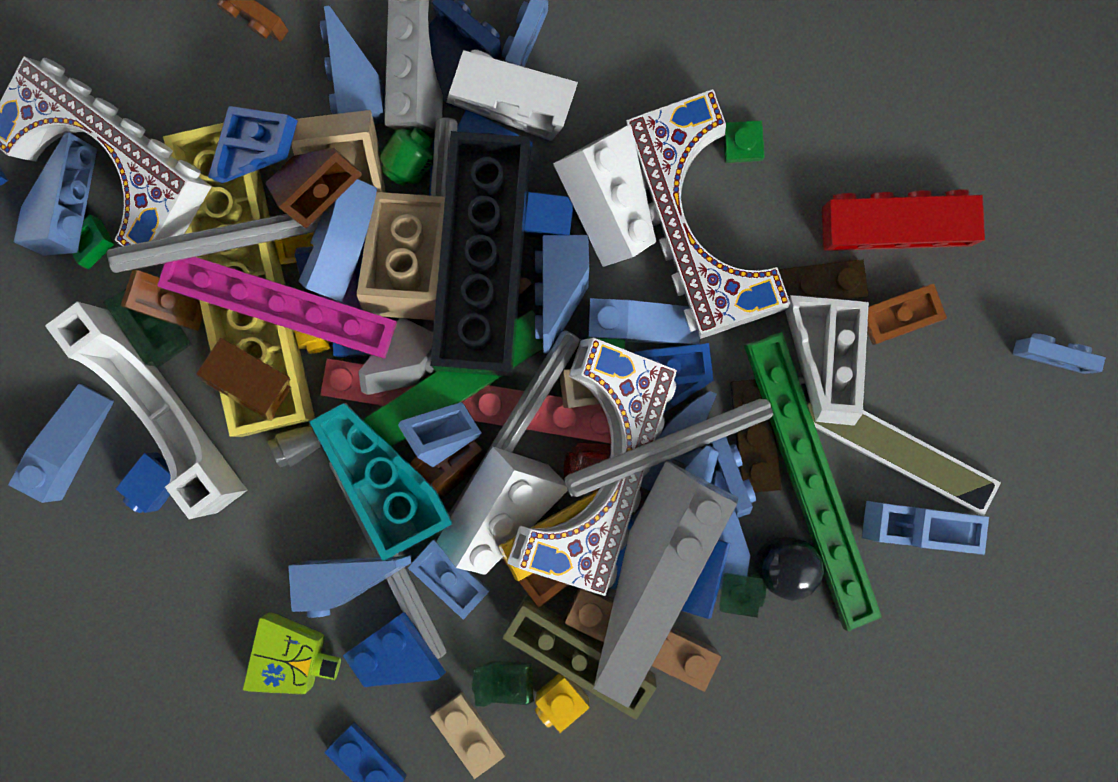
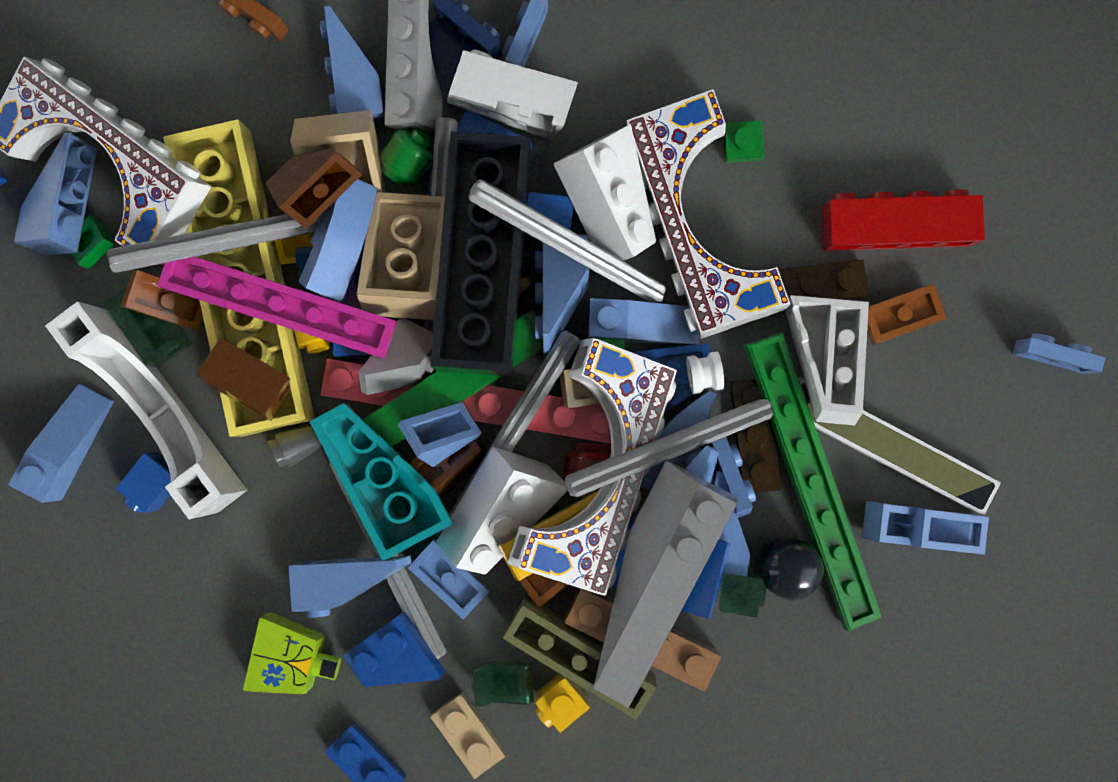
blue wing [208,106,298,183] -> none
none -> axle [469,180,666,303]
none -> white wheel [686,352,724,394]

